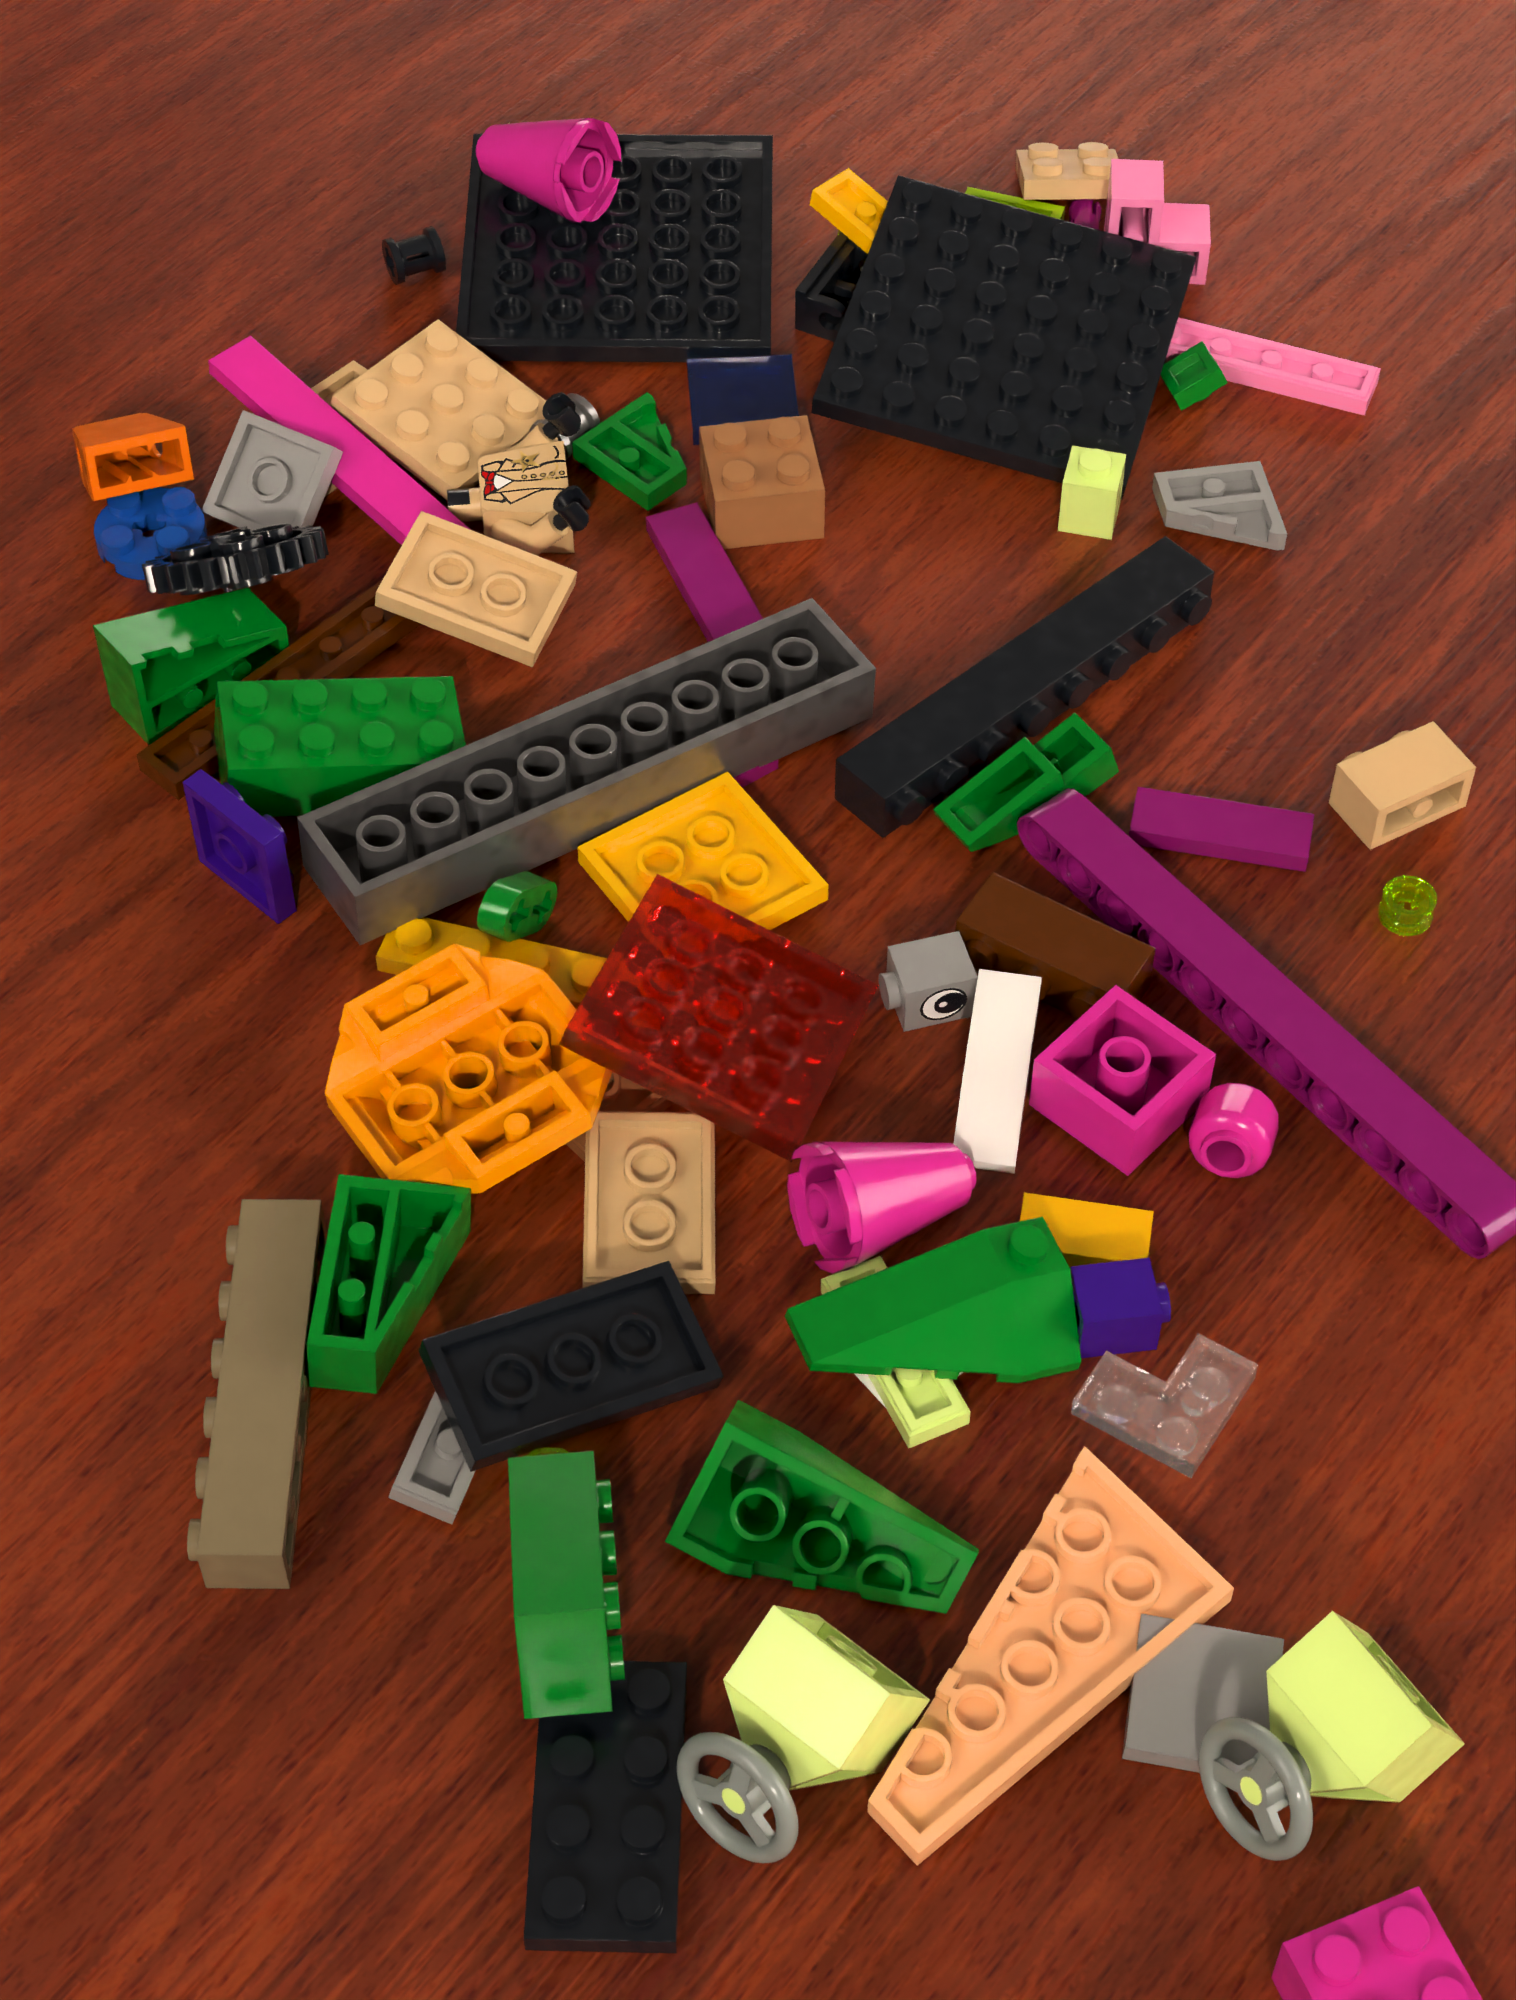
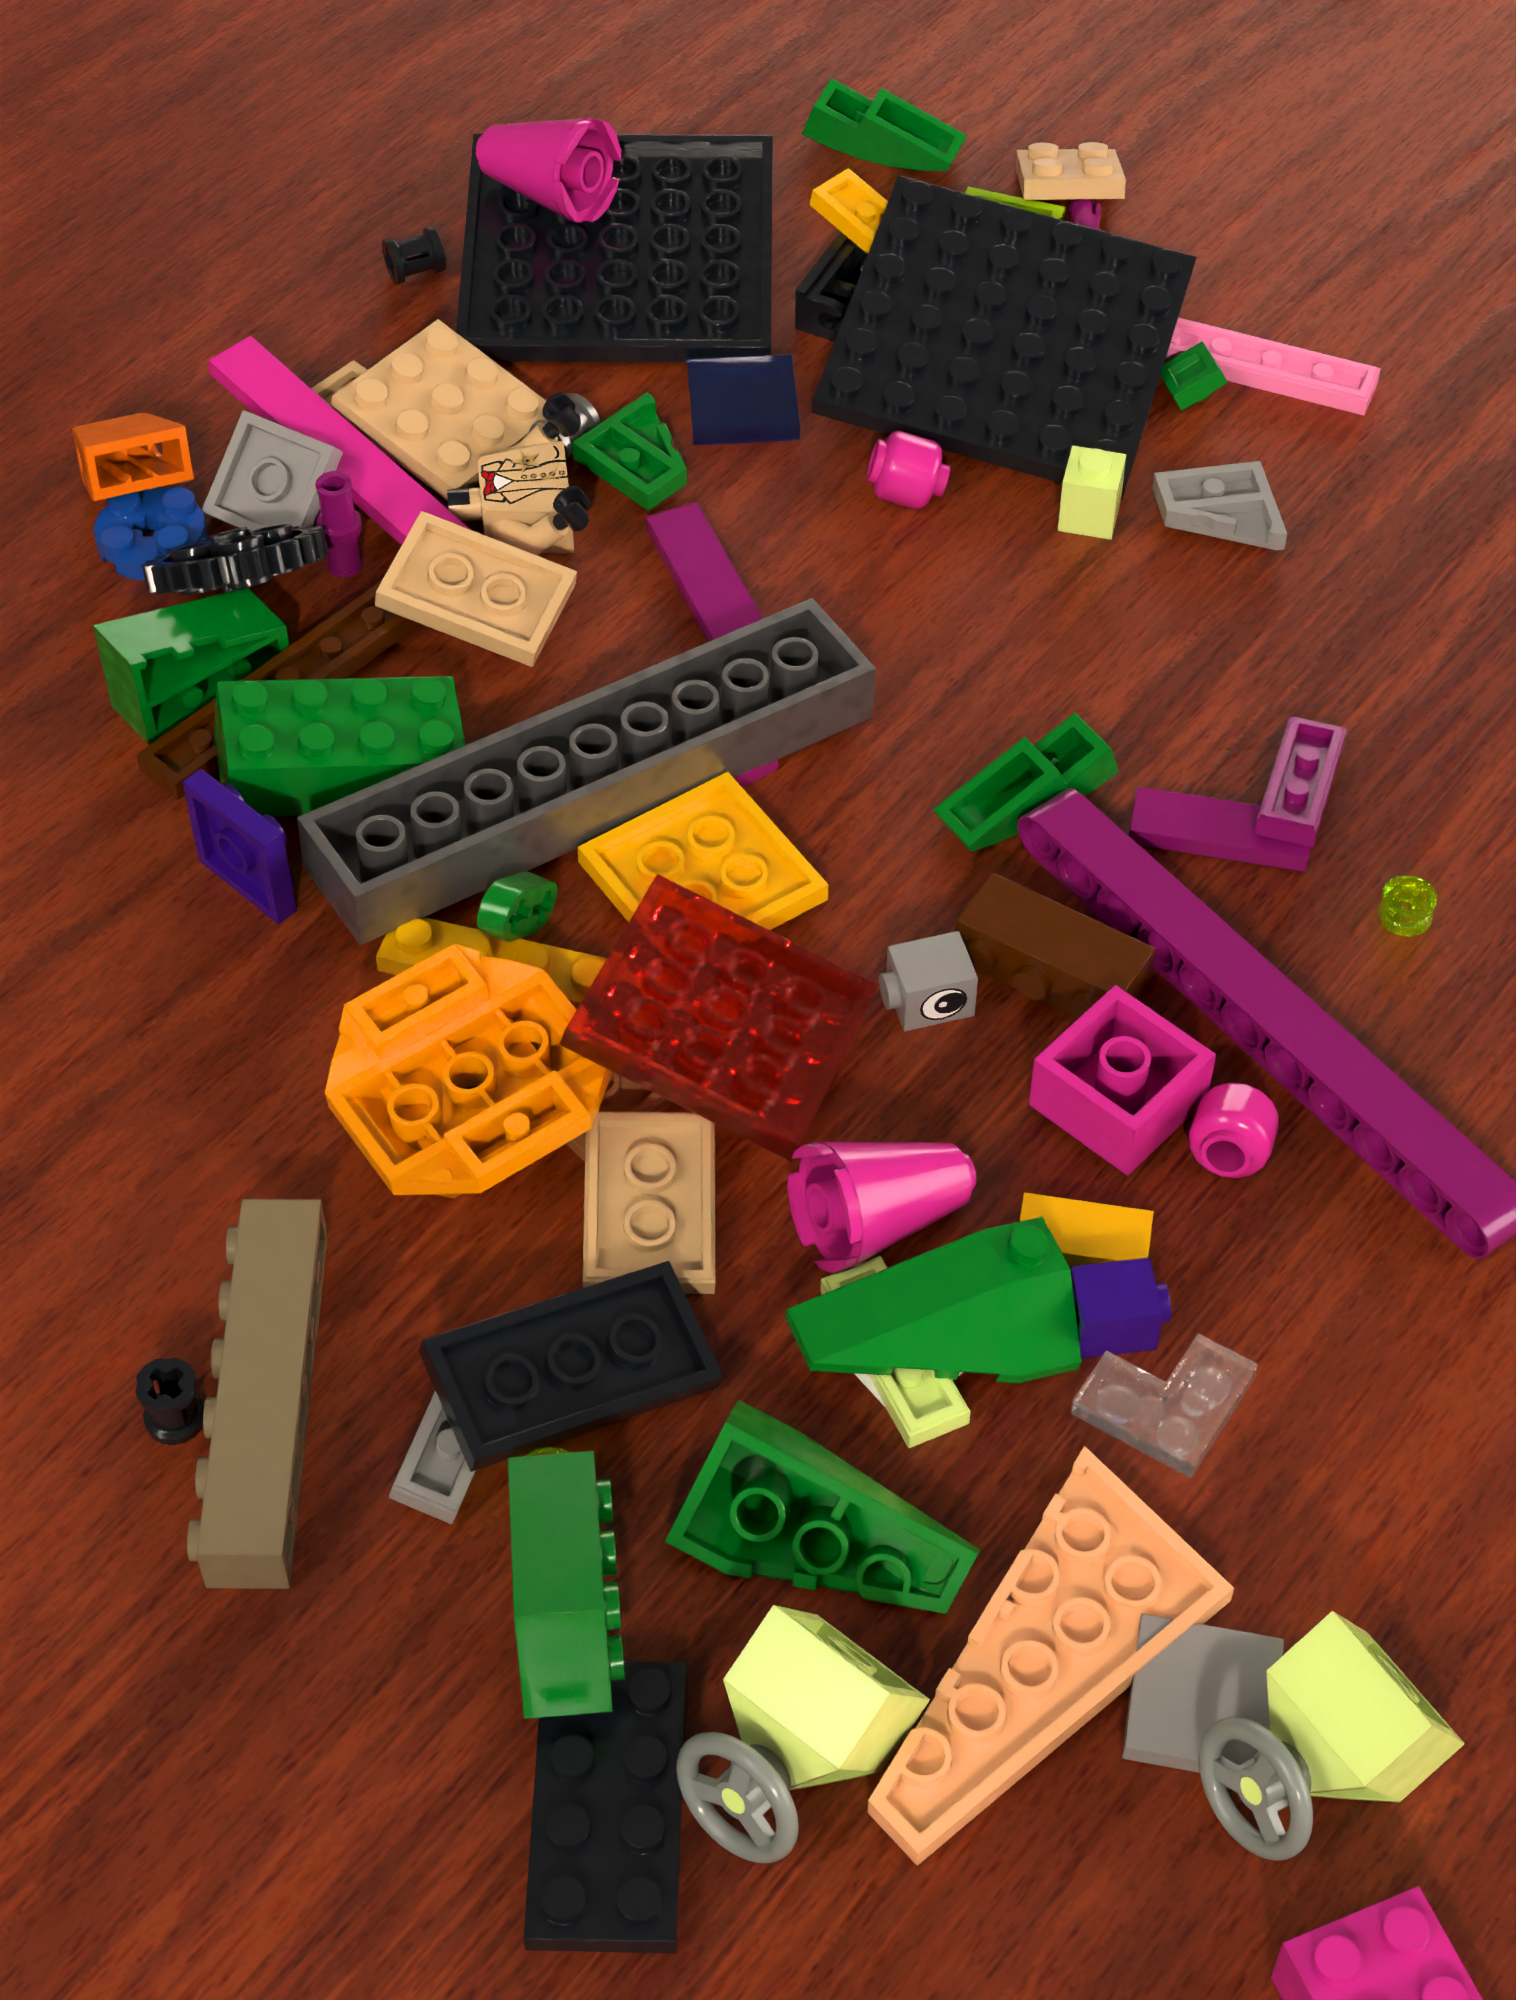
green wedge [307,1174,471,1394] -> none
medium nougat brick [699,415,825,549] -> none
black brick [835,536,1215,838] -> none
white slope [953,969,1042,1174] -> none
bright pink brick [1104,159,1211,285] -> none
tan brick [1329,721,1476,850] -> none
none -> black bush [135,1358,204,1445]
none -> magenta pin [315,471,363,578]
none -> green slope [801,78,967,171]
none -> dark pink head [866,431,950,510]
none -> magenta tile [1254,717,1347,847]

